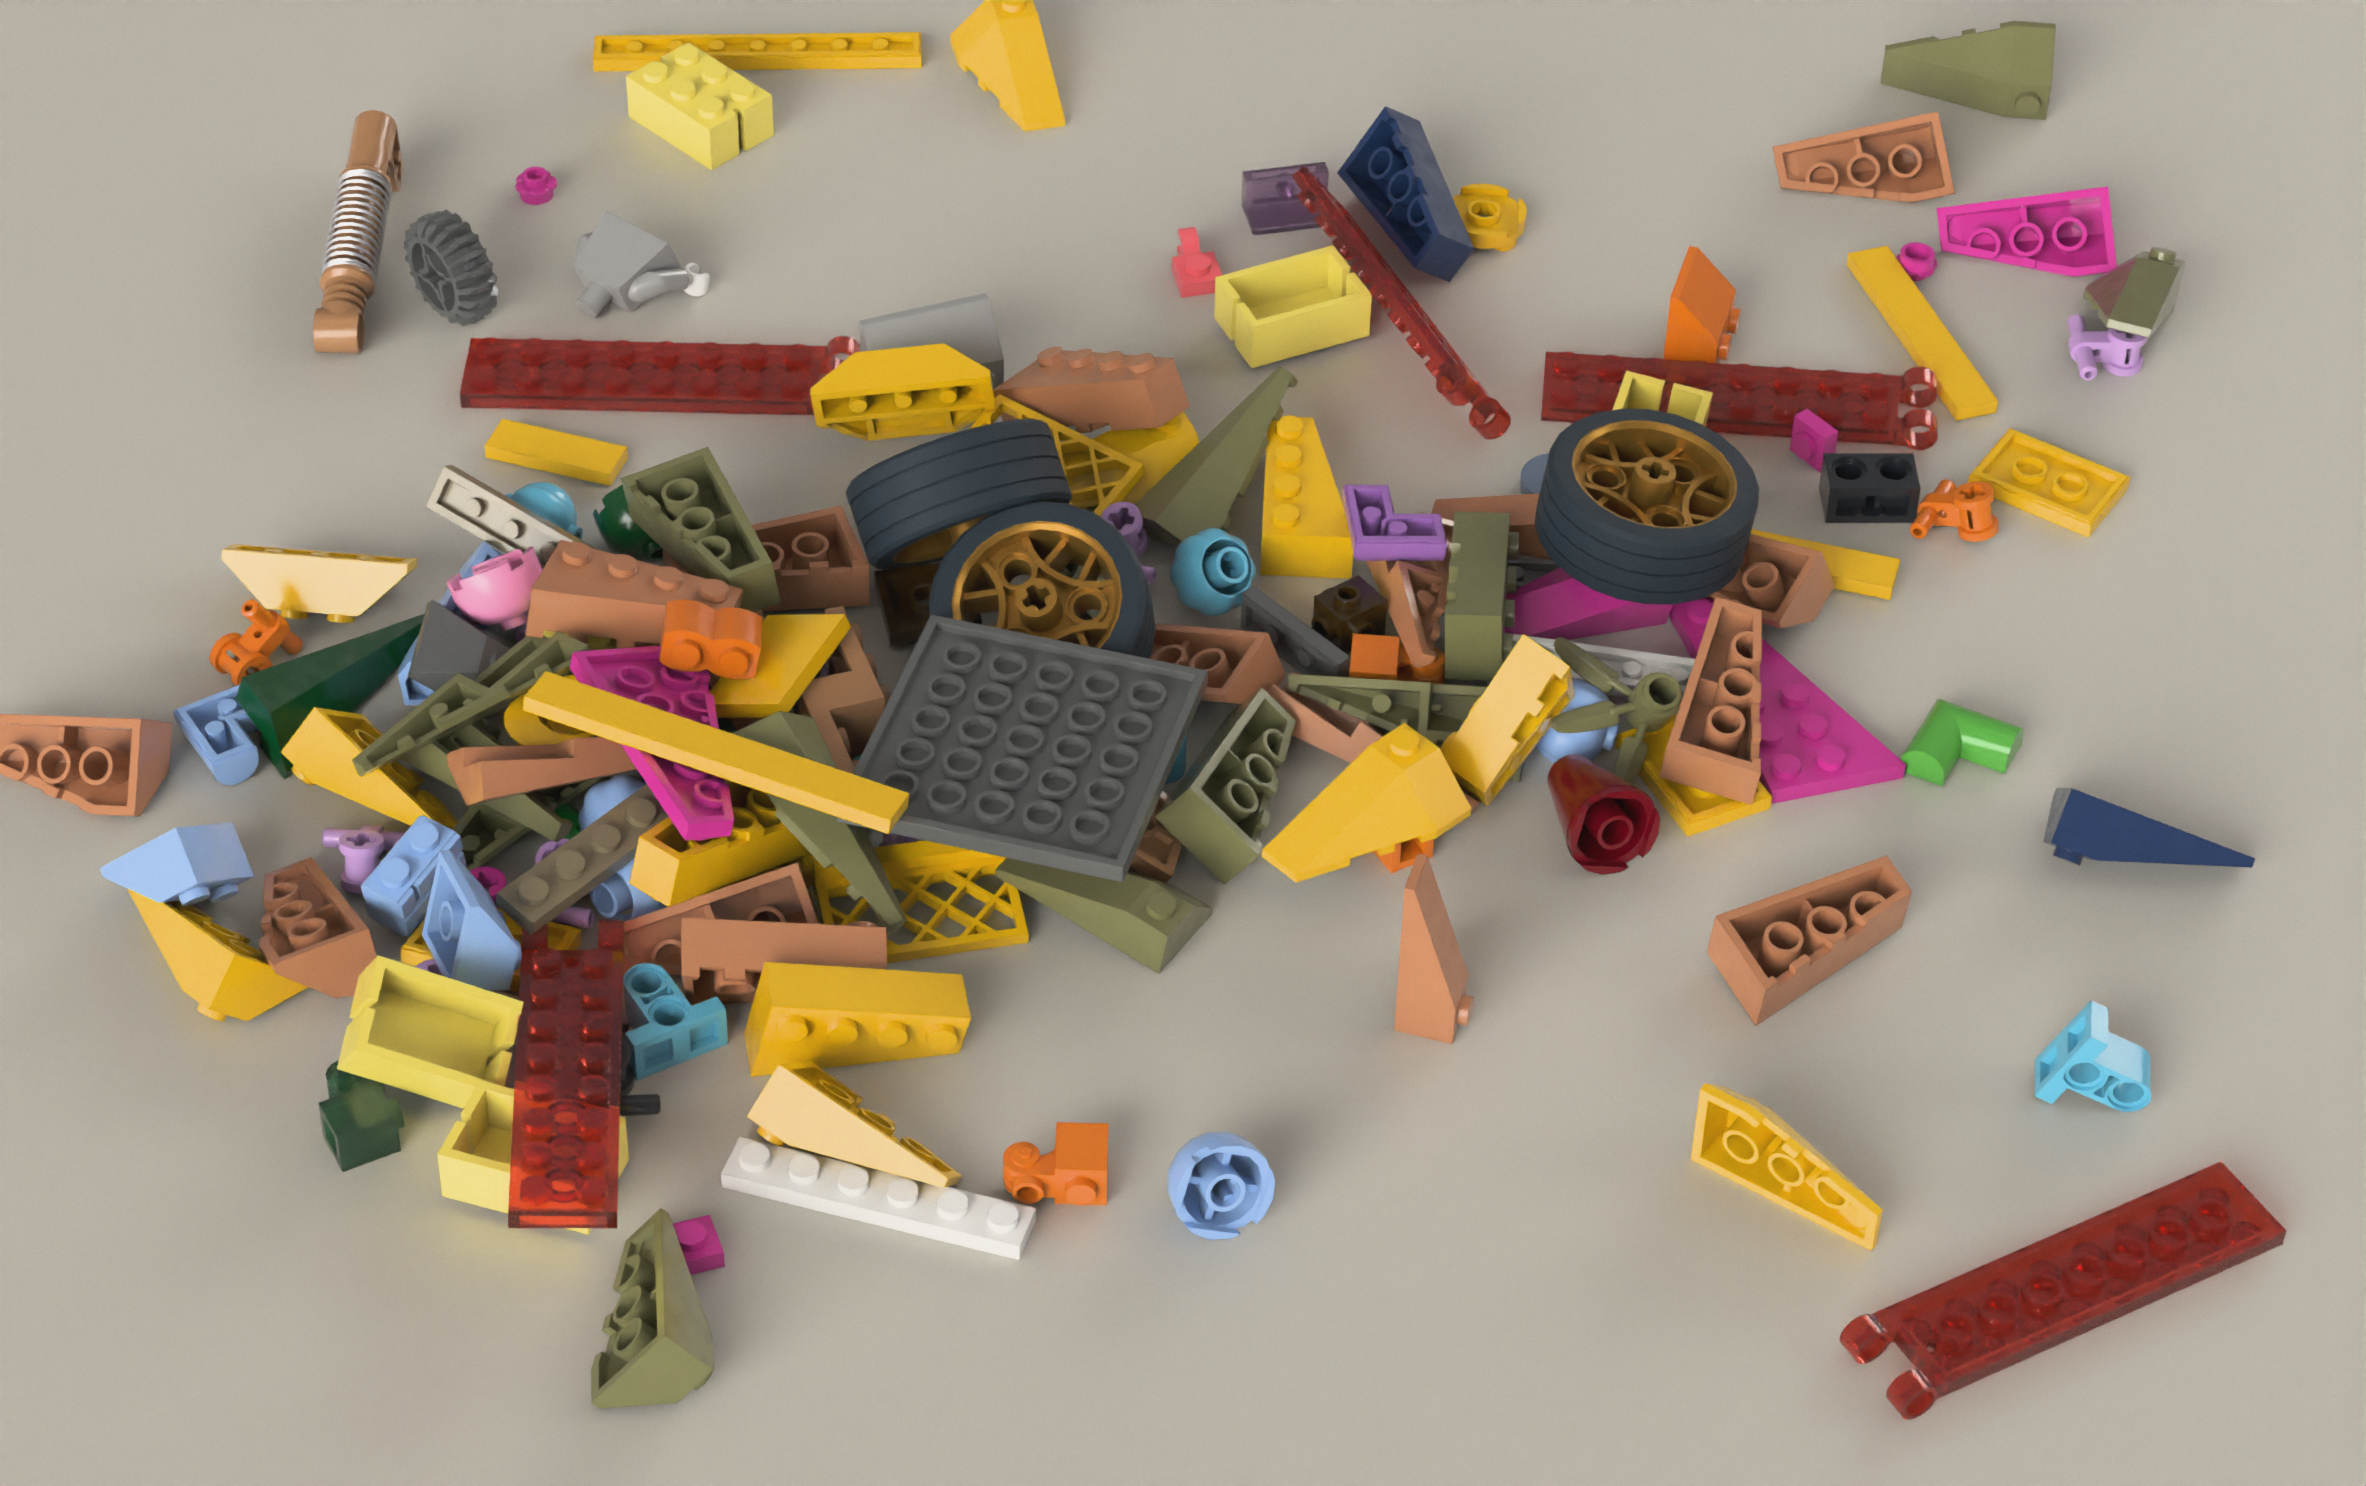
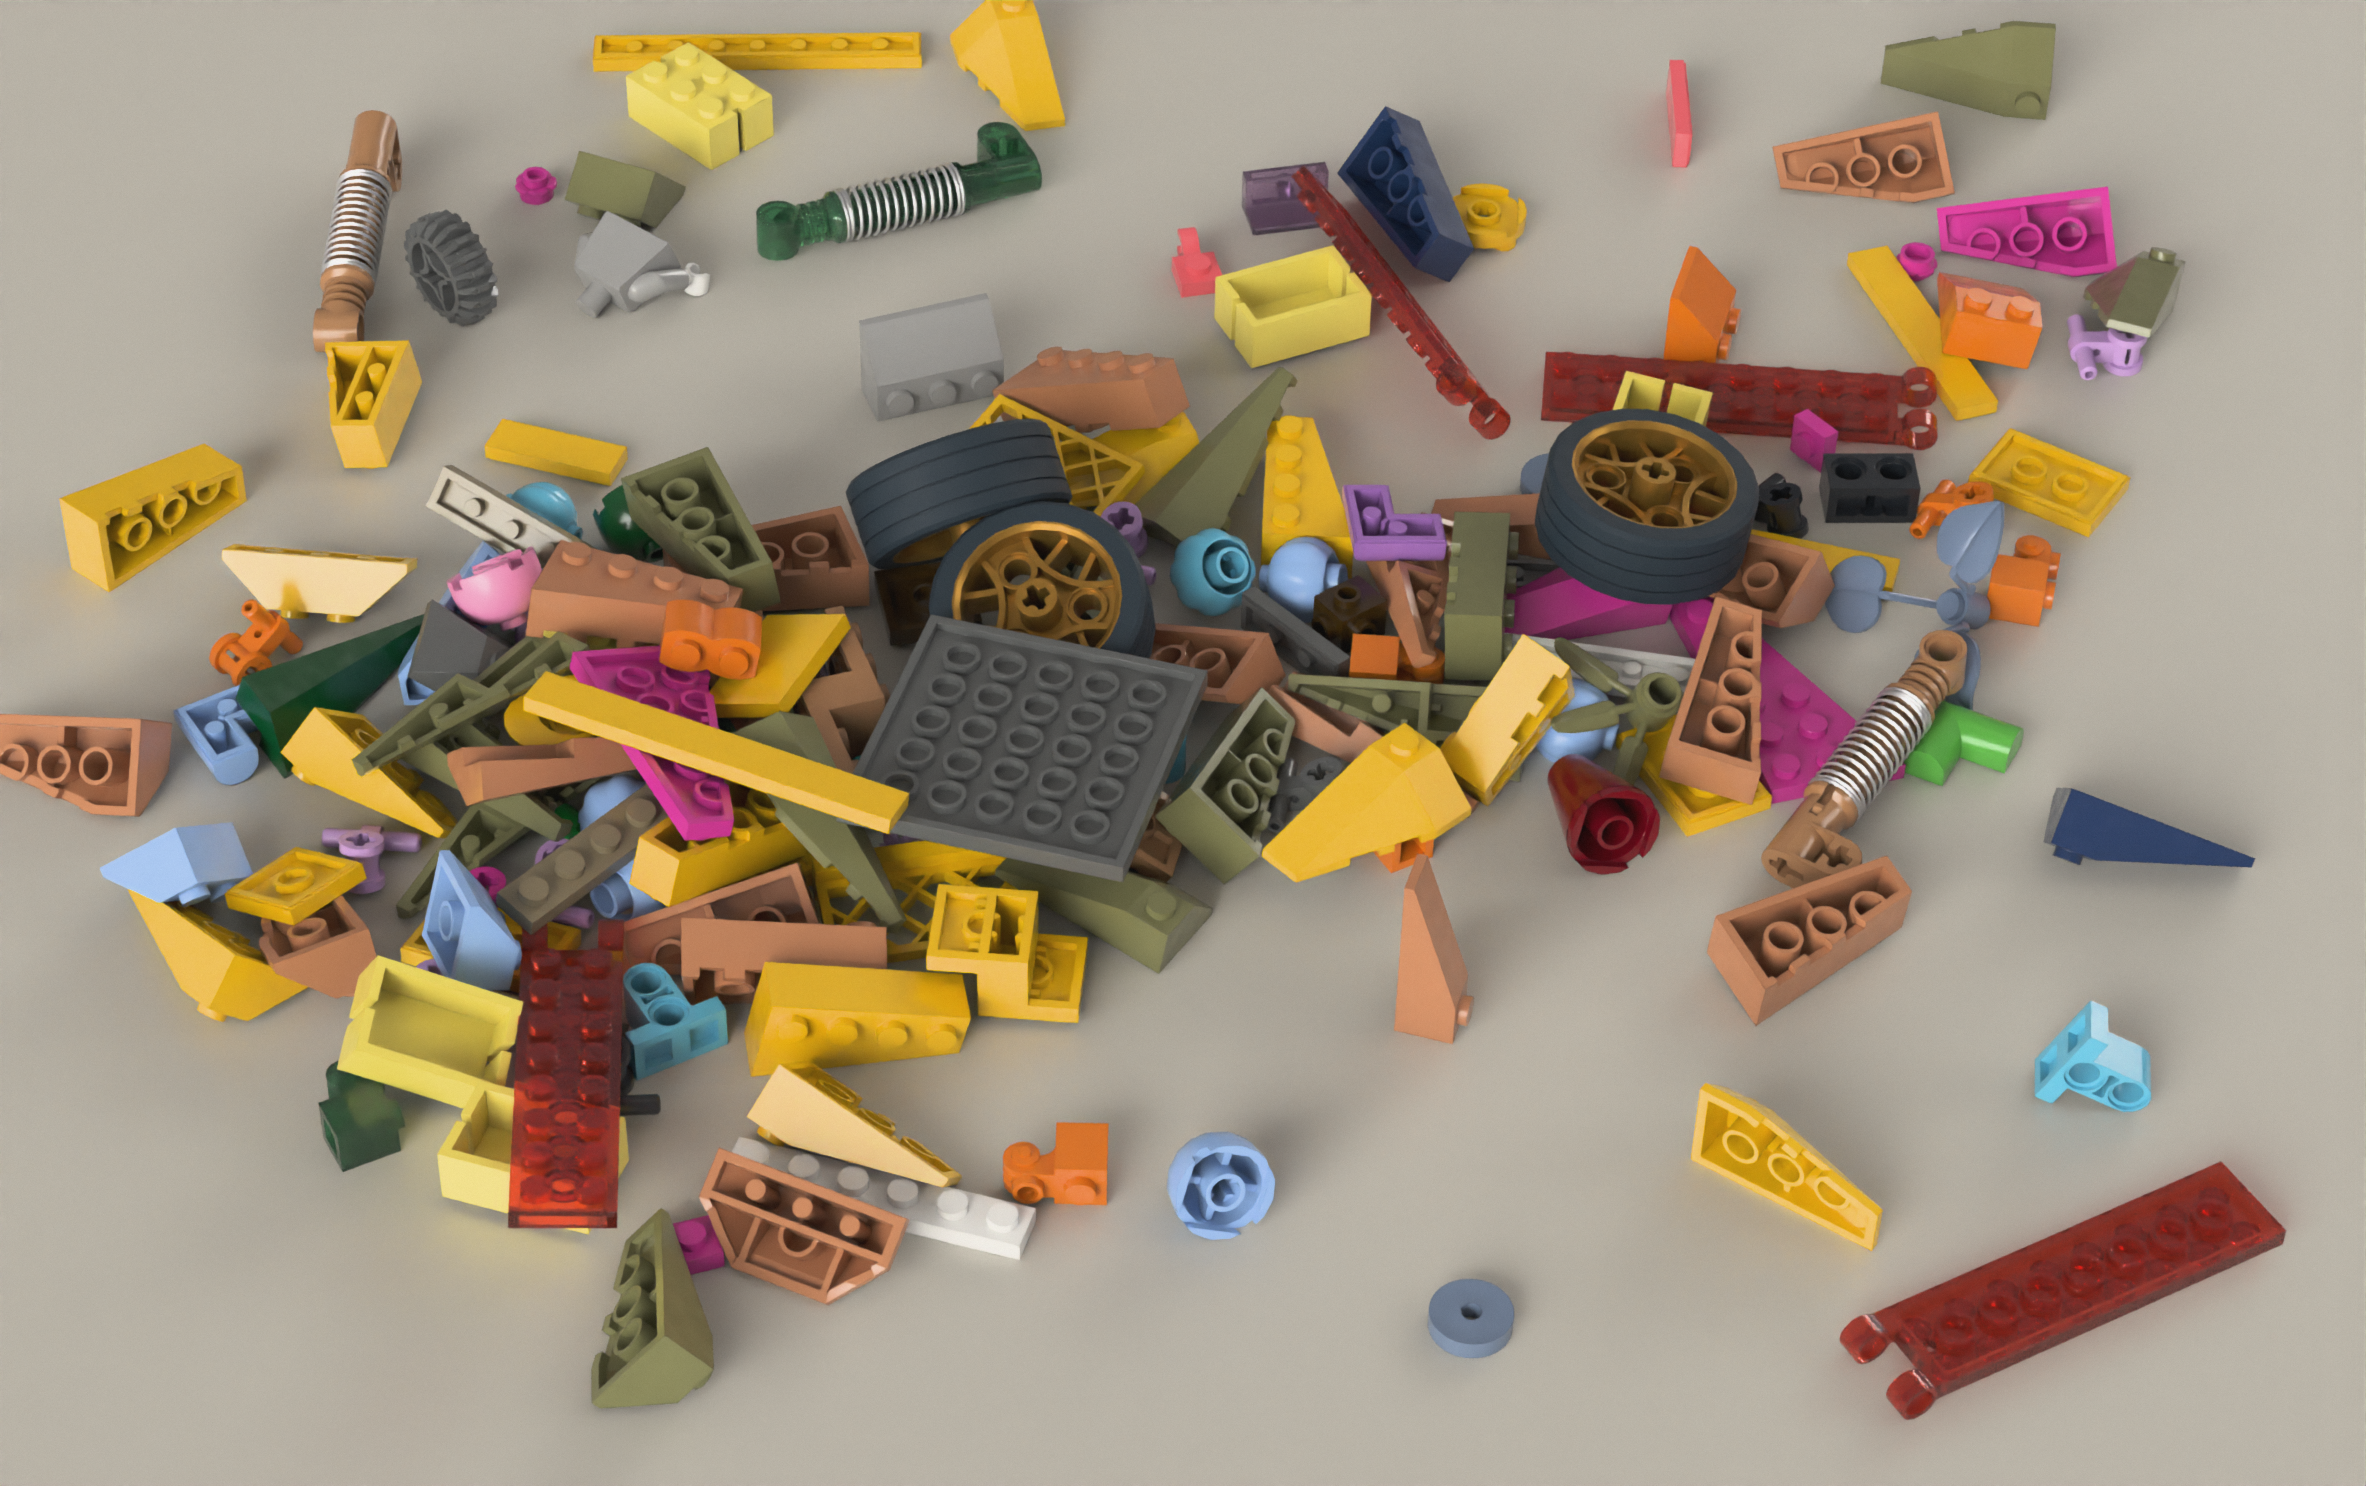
light blue brick [361,815,467,937] -> none
clear red hinge [460,336,860,416] -> none
yellow wedge [810,343,996,441] -> none
none -> yellow wedge [59,443,247,592]
none -> yellow tile [224,847,367,926]
none -> yellow wedge [325,340,422,469]
none -> olive slope [565,151,686,228]
none -> nougat wedge [699,1147,910,1305]
none -> clear green piece [756,122,1042,261]
none -> yellow bracket [926,884,1088,1023]
none -> light blue plant [1259,537,1348,623]
none -> dark grey piece [1267,756,1344,832]
none -> sand blue piece [1428,1279,1514,1358]
none -> coral tile [1666,60,1693,167]
none -> black piece [1754,473,1809,539]
none -> medium nougat piece [1761,630,1967,888]
none -> sand blue plant [1825,501,2005,710]
none -> orange slope [1937,272,2043,369]
none -> orange brick [1987,535,2061,627]

